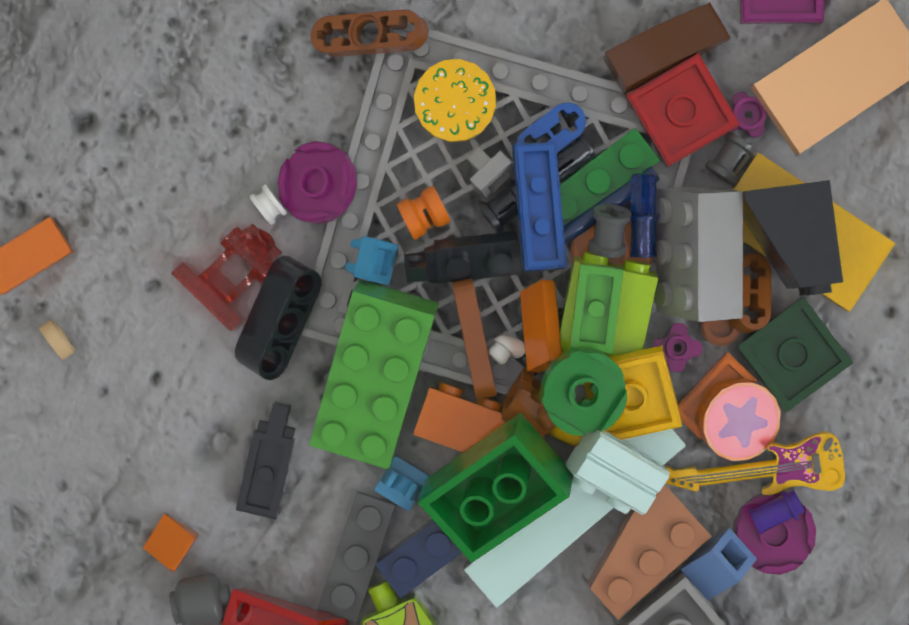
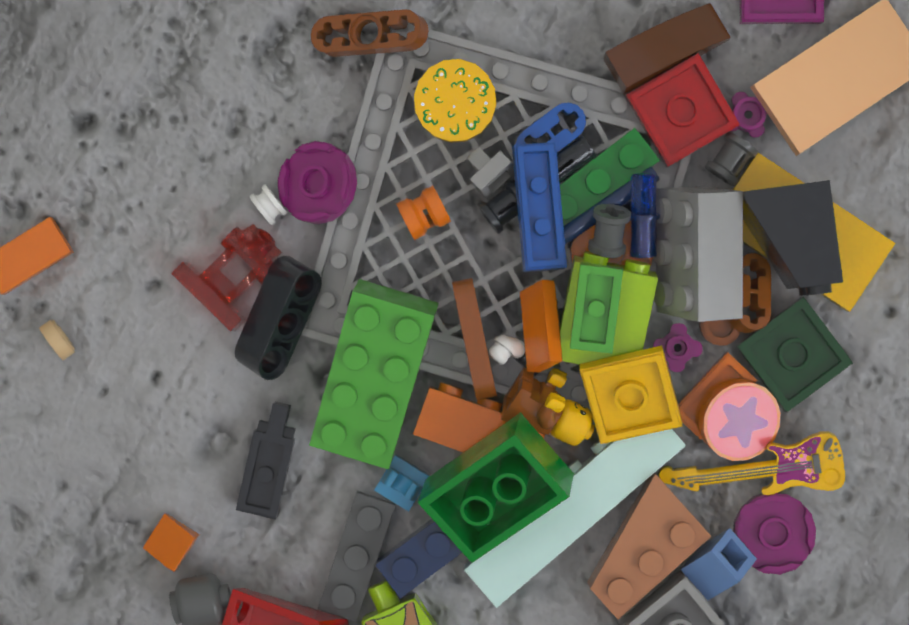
dark azure tile [345,236,399,285] -> none
black hinge [404,231,522,284] -> none
green plate [539,348,627,436] -> none
light aqua brick [566,430,670,515] -> none
dark purple pin [749,490,805,535] -> none

